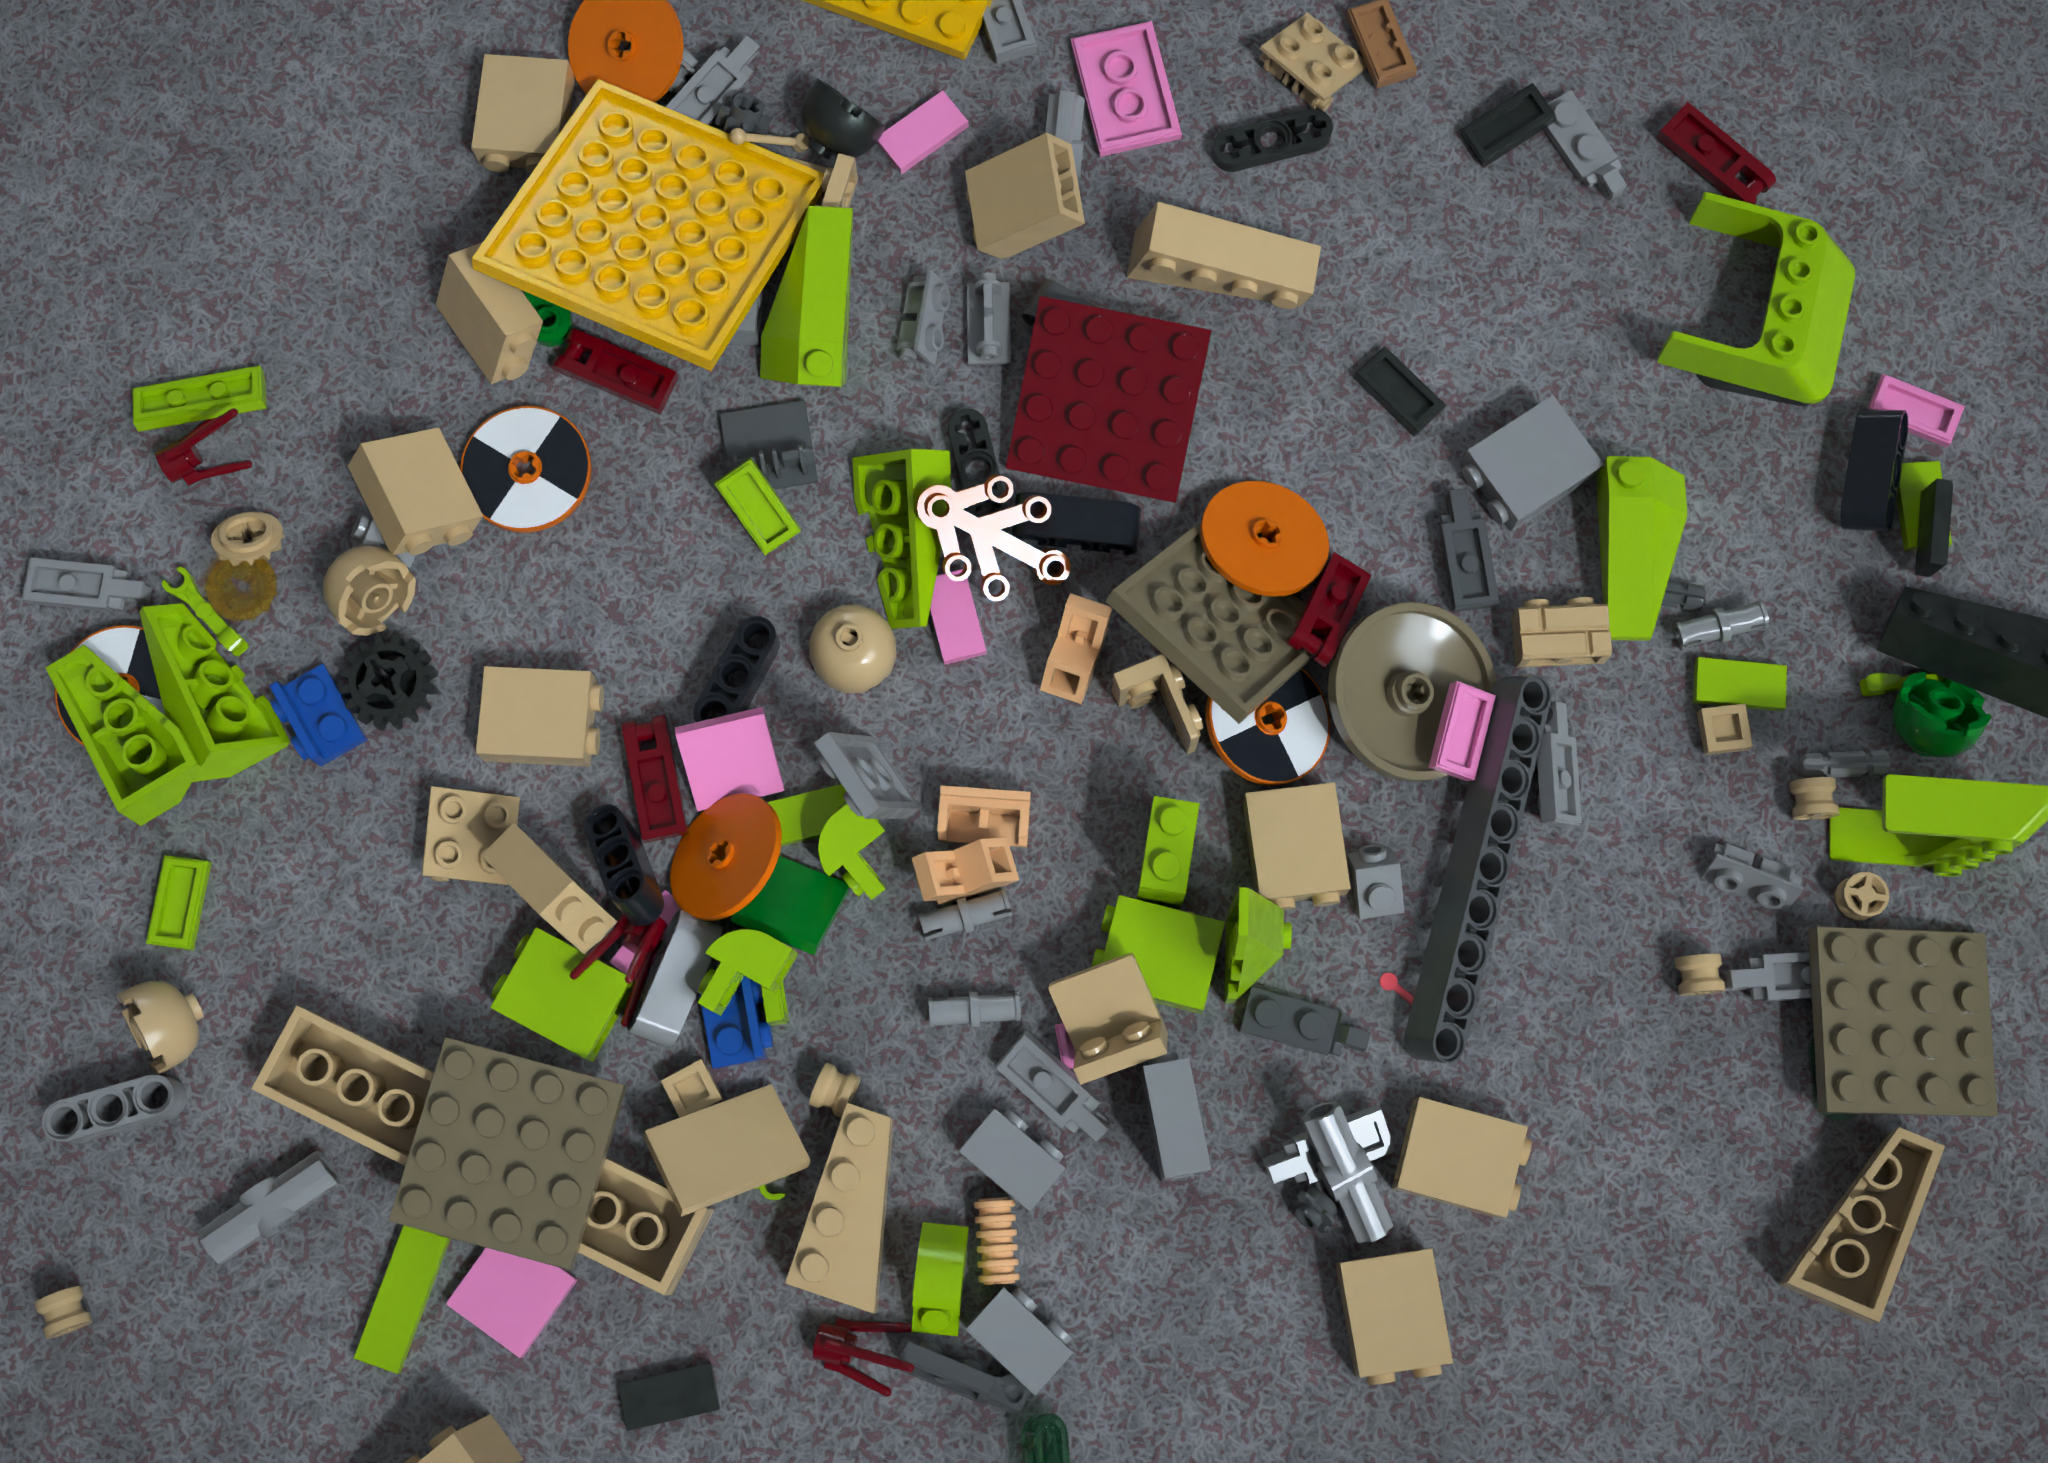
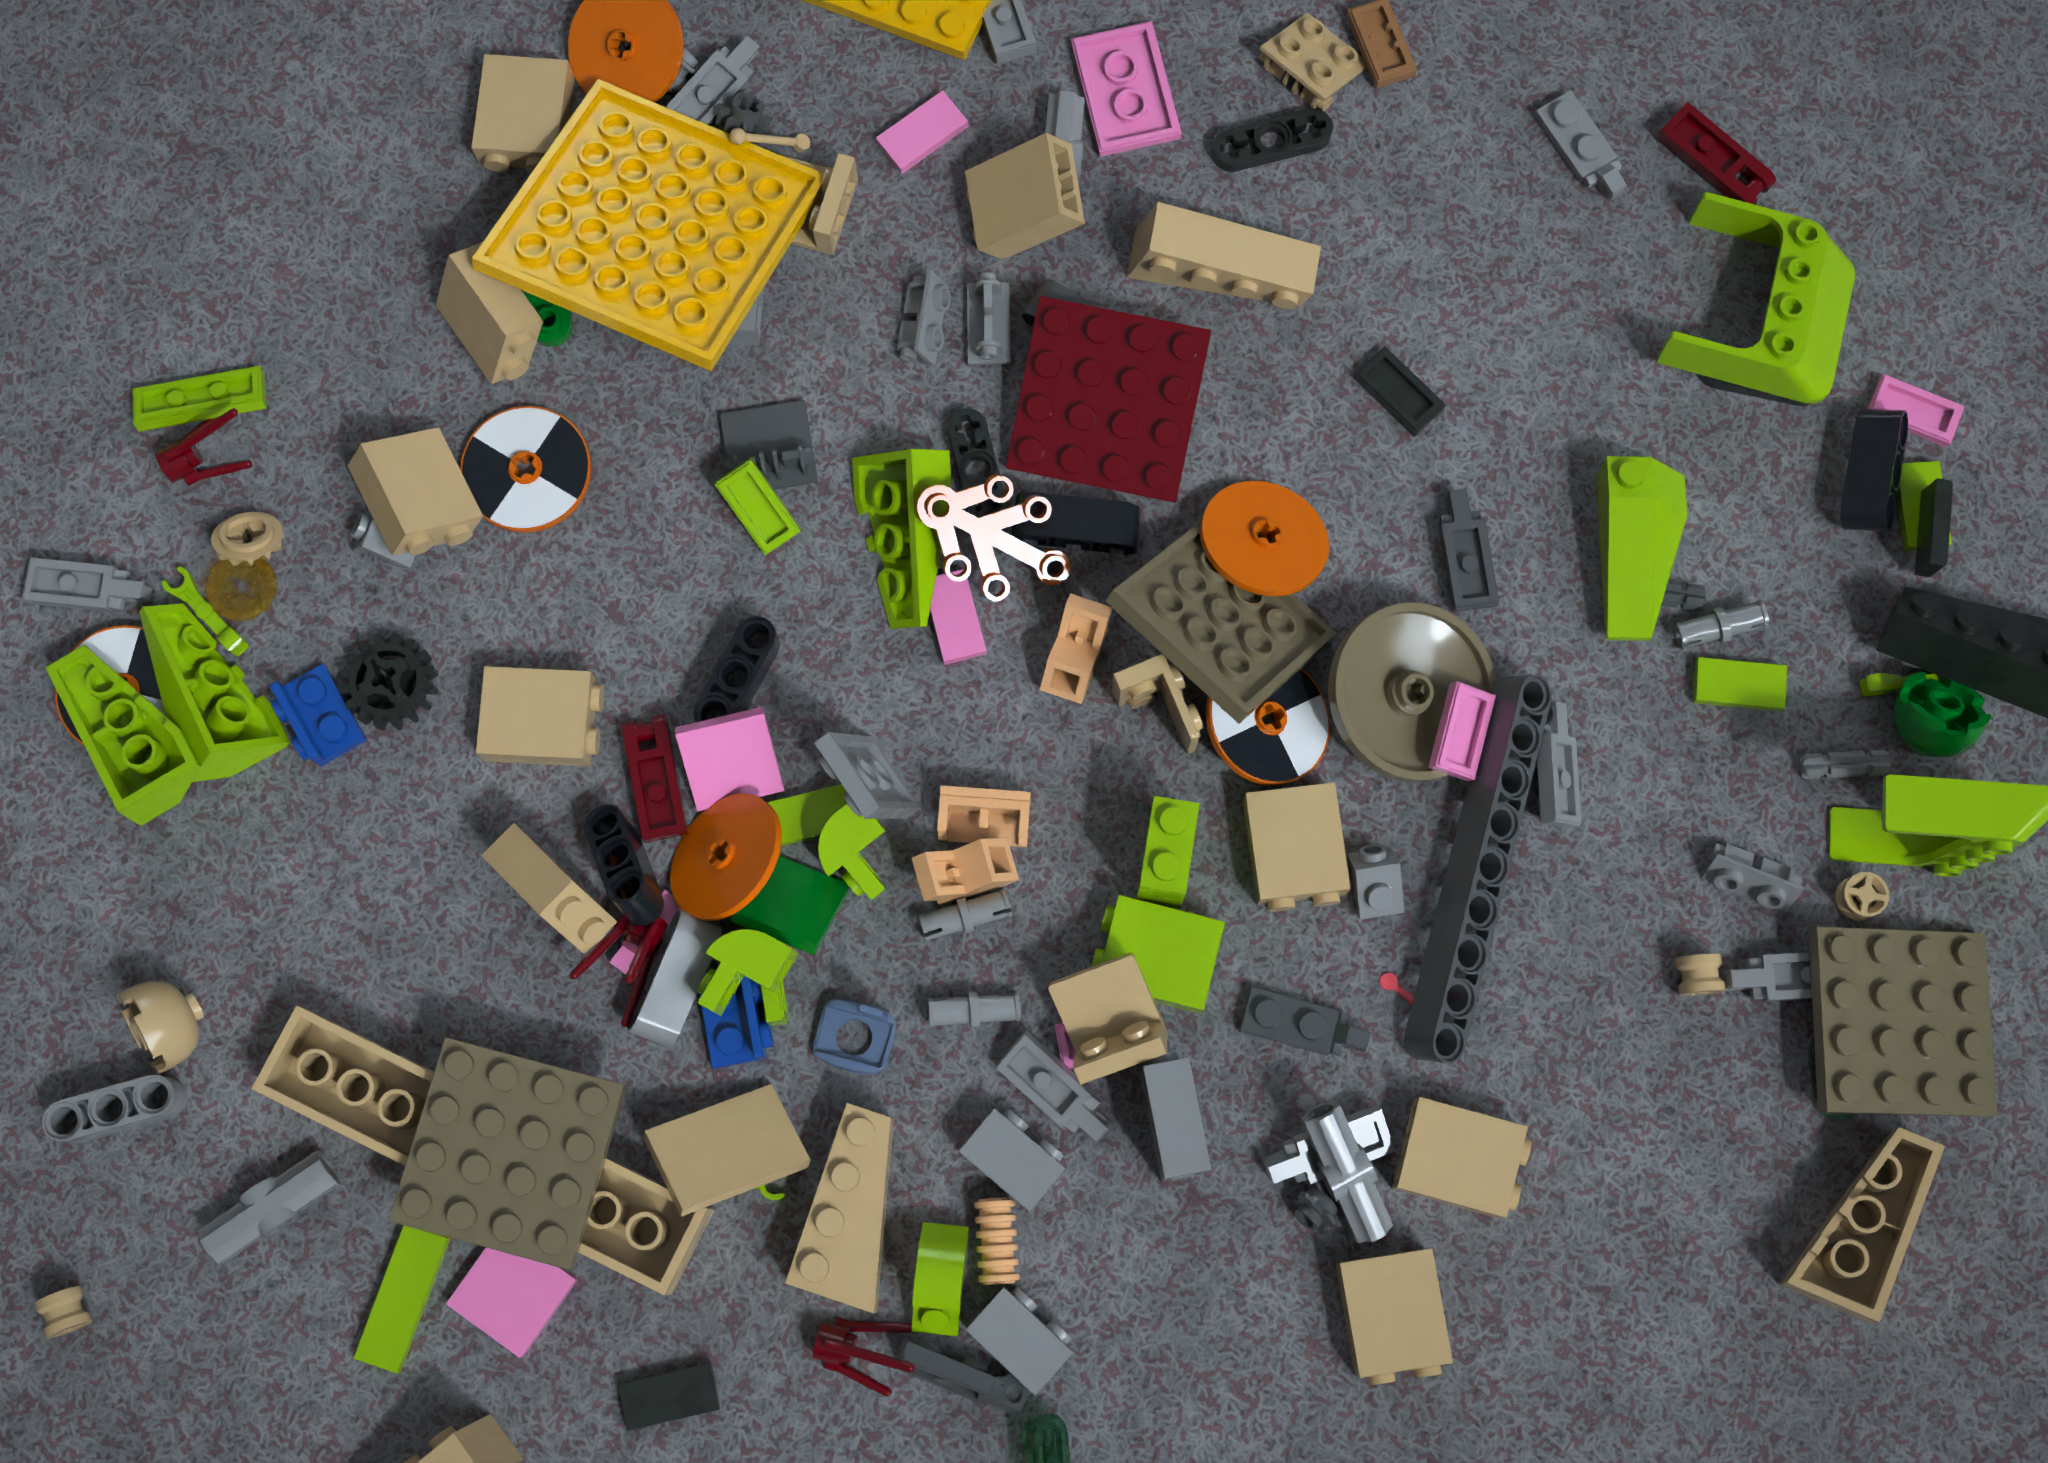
lime tile [146,855,212,951] -> none
tan cylinder [323,545,416,636] -> none
tan hinge [421,786,520,885] -> none
lime brick [490,927,635,1062] -> none
dark red plate [551,328,679,415] -> none
tan plate [661,1059,724,1118] -> none
lime wedge [760,206,853,387] -> none
pearl dark grey cylinder [800,78,886,160] -> none
tan cylinder [809,604,897,693] -> none
tan wheel [809,1062,861,1118] -> none
lime wedge [1224,887,1292,1003] -> none
dark red plate [1286,552,1371,667] -> none
pearl dark grey tile [1460,83,1556,167] -> none
light grey brick [1461,395,1605,532] -> none
tan brick [1511,597,1612,668] -> none
tan plate [1697,704,1753,755] -> none
tan wheel [1789,777,1840,820] -> none
none -> sand blue piece [813,998,896,1075]

